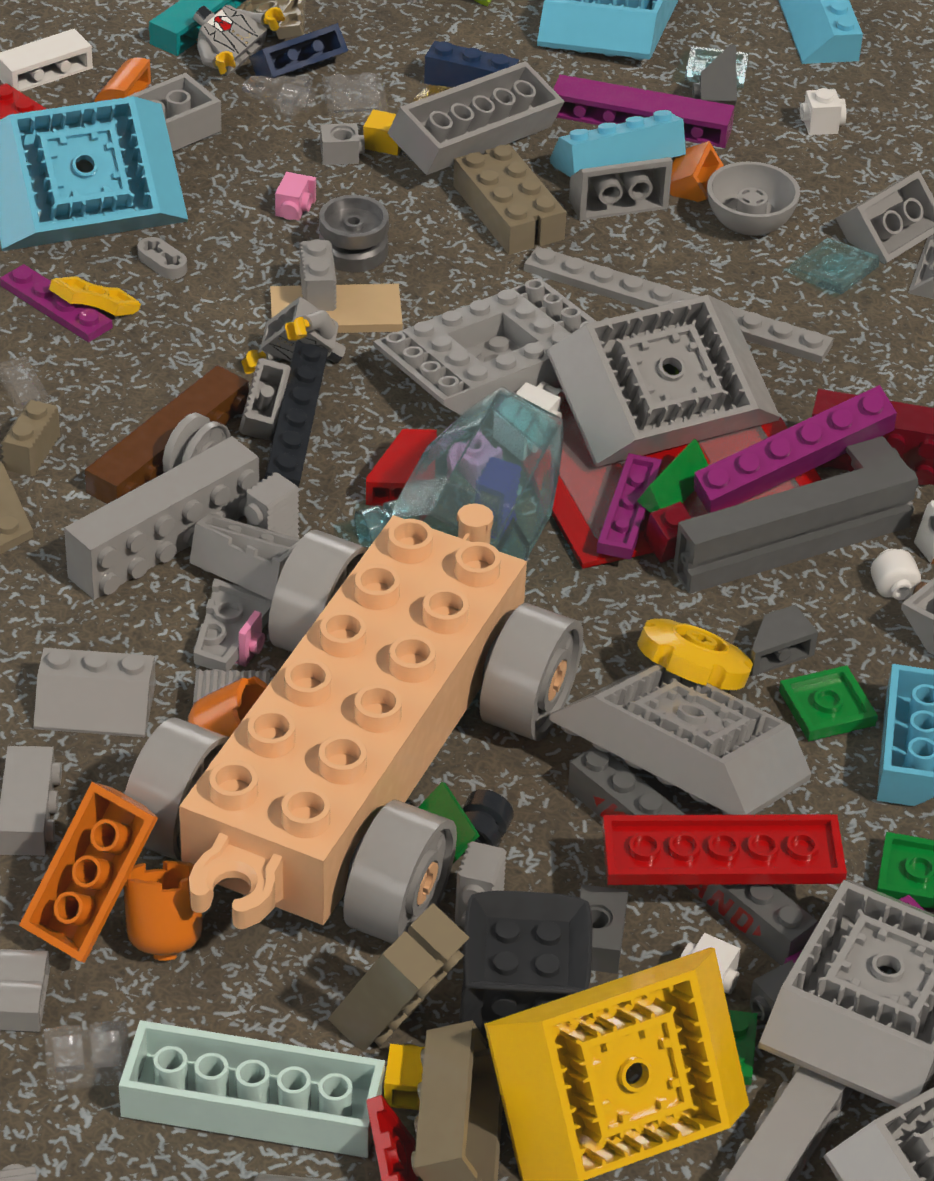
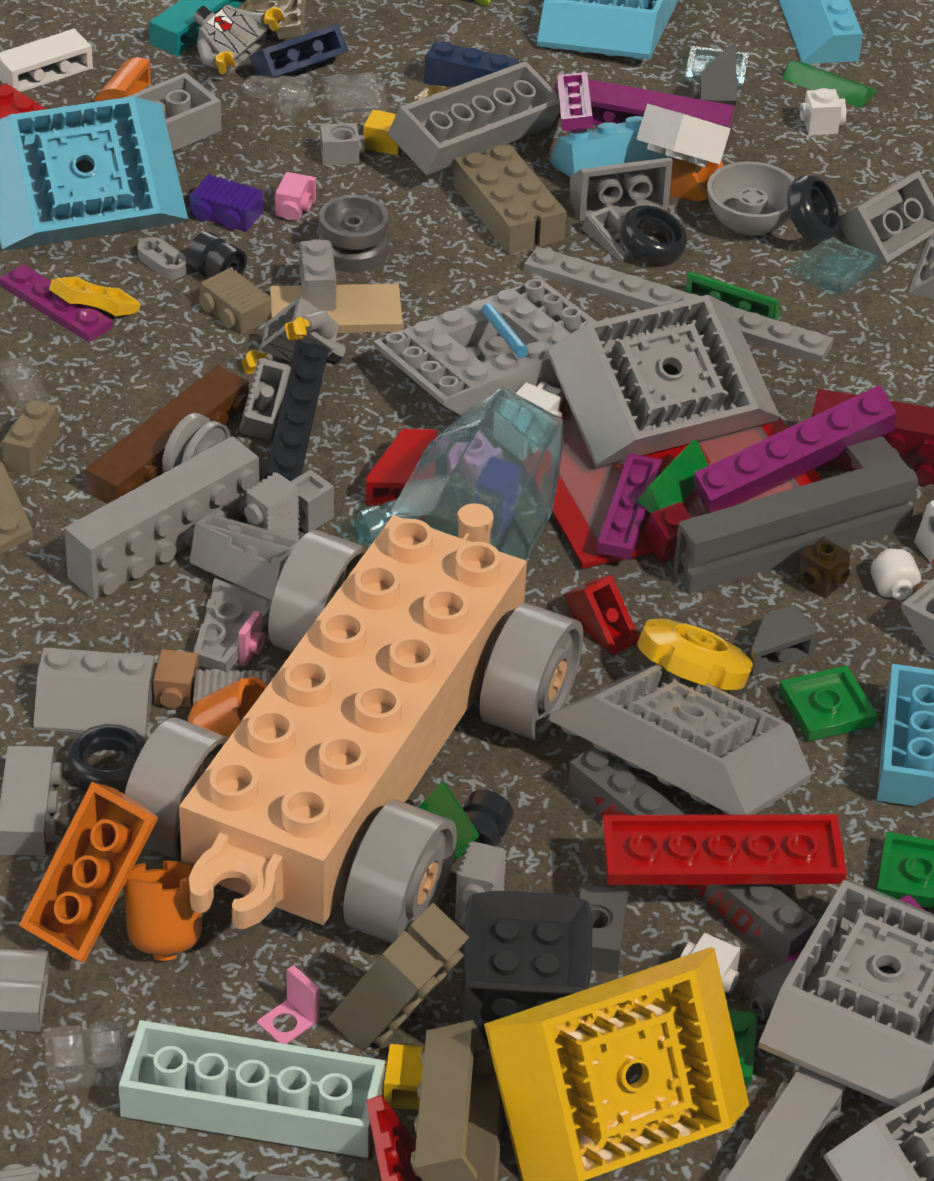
none -> black wheel [67,724,146,794]
none -> medium nougat brick [153,649,199,709]
none -> black wheel [186,231,247,278]
none -> dark purple brick [190,173,263,232]
none -> dark tan brick [199,267,271,335]
none -> bright pink bracket [257,965,321,1044]
none -> light grey brick [290,469,334,533]
none -> dark azure bar [481,303,529,358]
none -> plate [557,72,593,133]
none -> red slope [563,575,639,655]
none -> light grey slope [581,205,634,262]
none -> black wheel [619,205,687,266]
none -> white brick [636,104,731,167]
none -> green slope [685,271,782,320]
none -> green slope [783,60,877,108]
none -> black wheel [787,174,840,243]
none -> dark brown brick [797,537,851,599]

